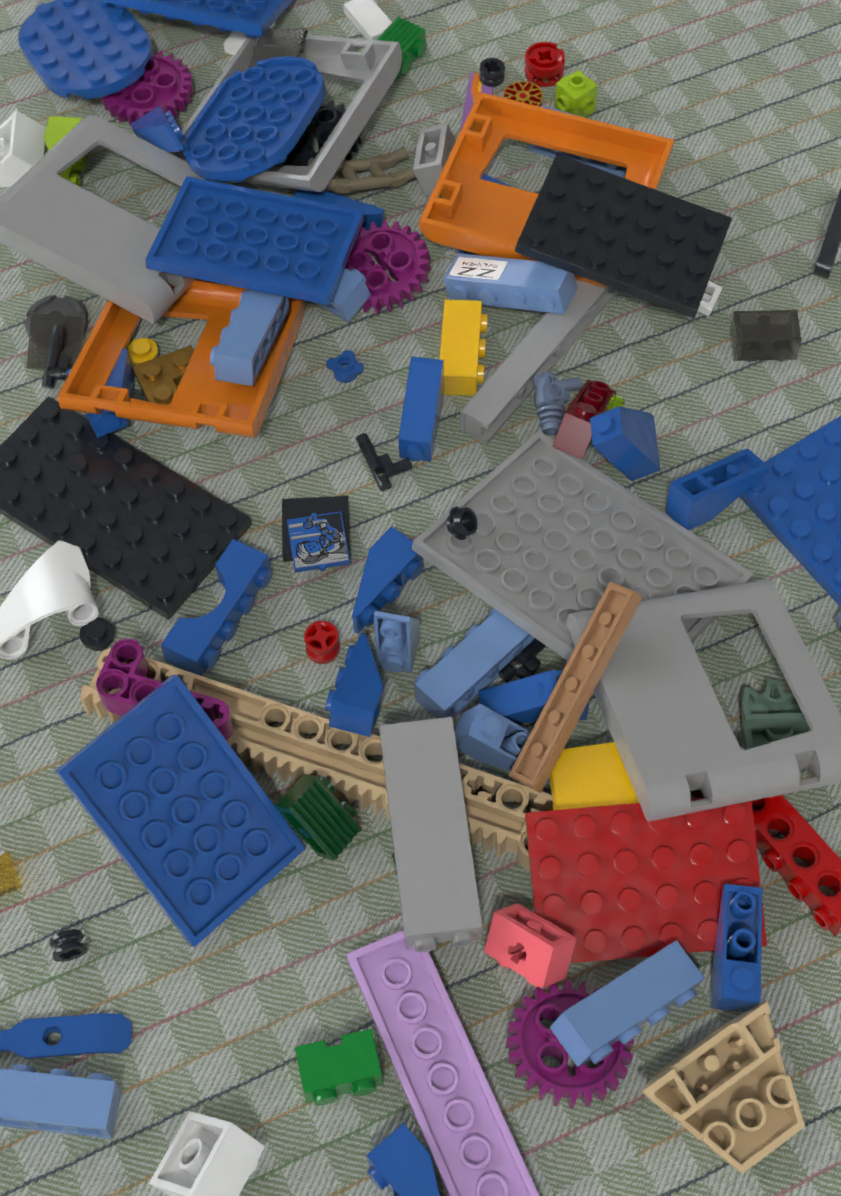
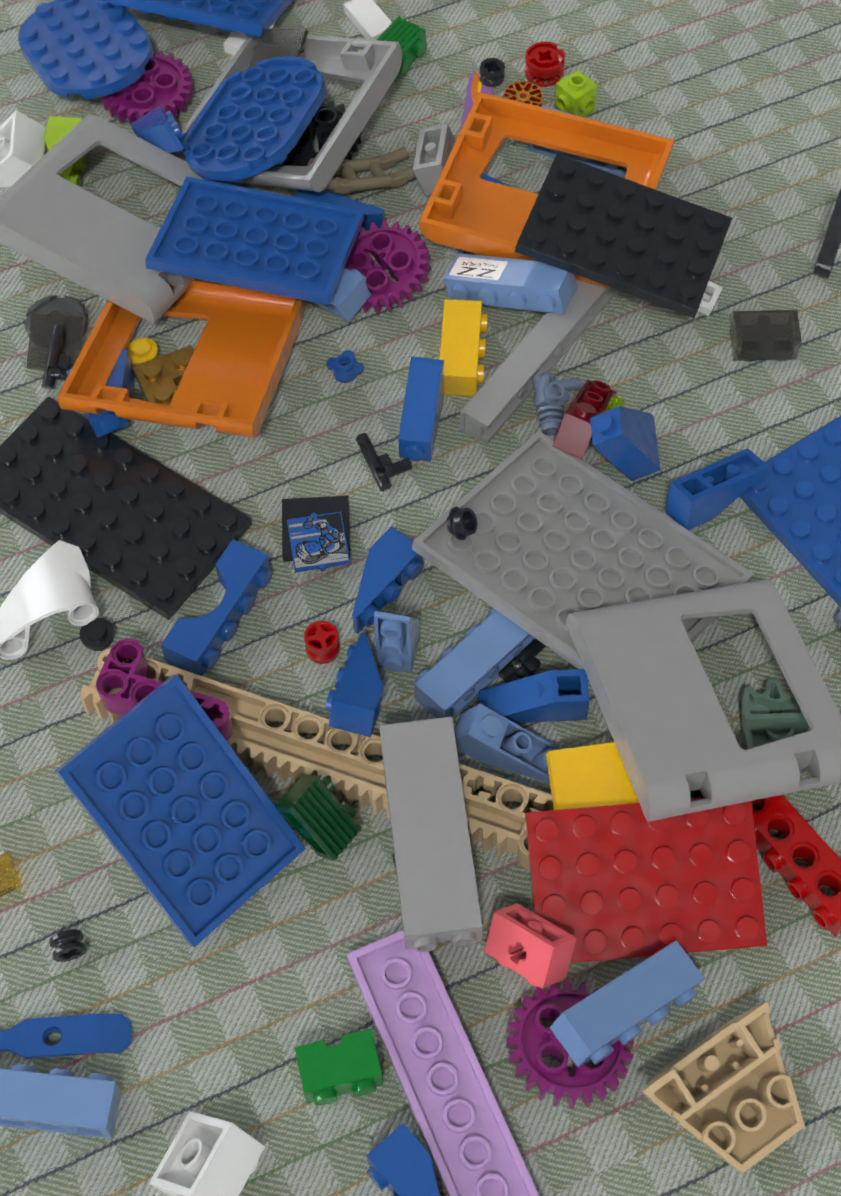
medium blue brick [210,289,290,386] -> none
medium nougat tile [508,581,643,793] -> none
blue slope [711,884,762,1012] -> none

